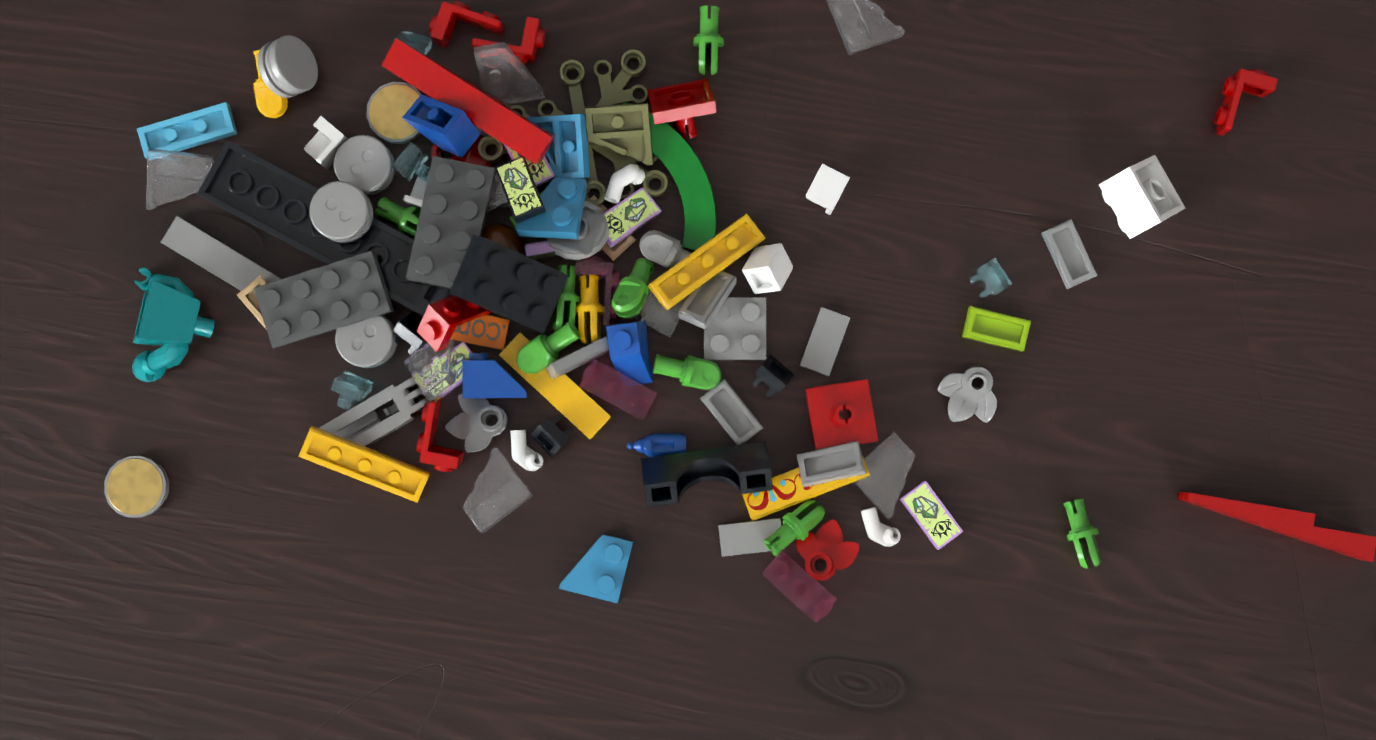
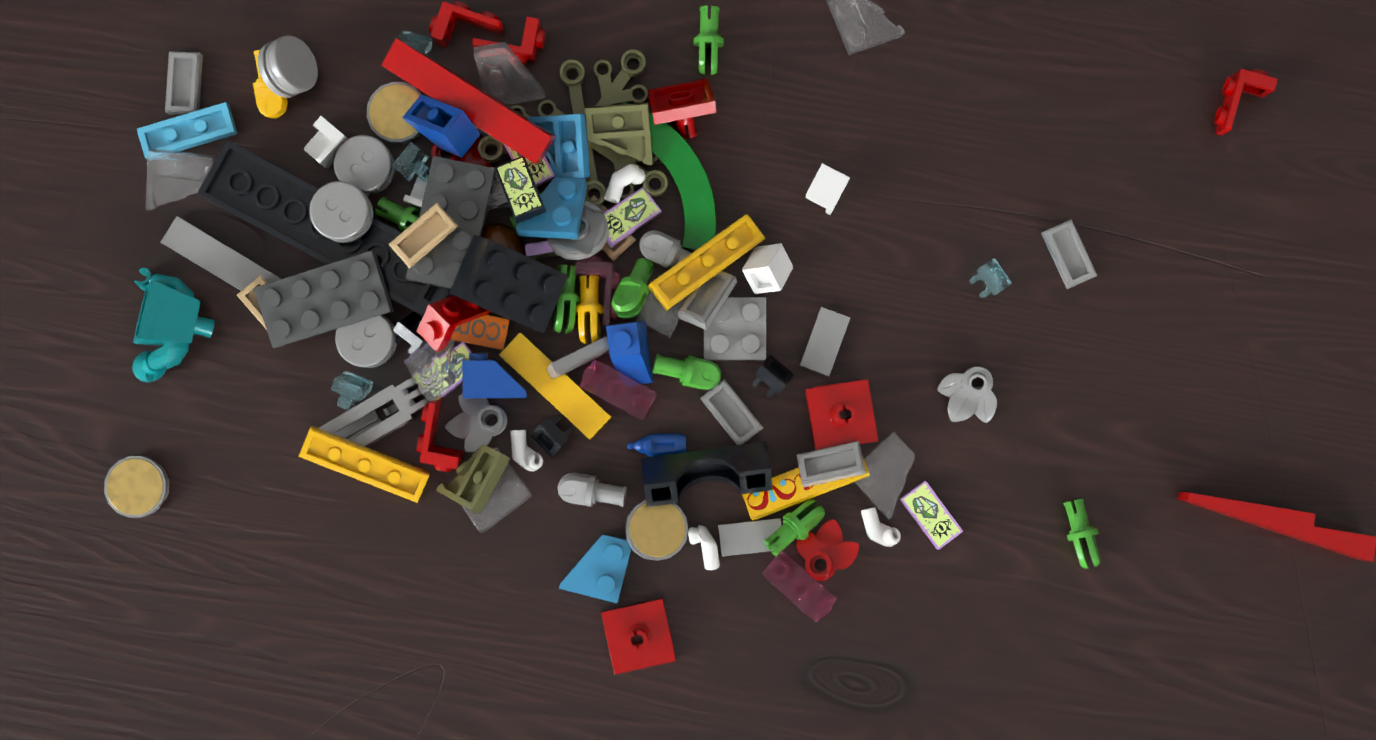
bright green arm [516,322,581,374] -> none
lime tile [962,306,1031,352] -> none
white slope [1099,155,1186,239] -> none
none -> light grey tile [165,51,203,115]
none -> tan tile [388,203,458,268]
none -> olive wing [436,444,511,514]
none -> light grey arm [557,472,627,507]
none -> red tile [601,598,676,675]
none -> pearl gold tile [625,500,688,561]
none -> white arm [688,525,720,570]

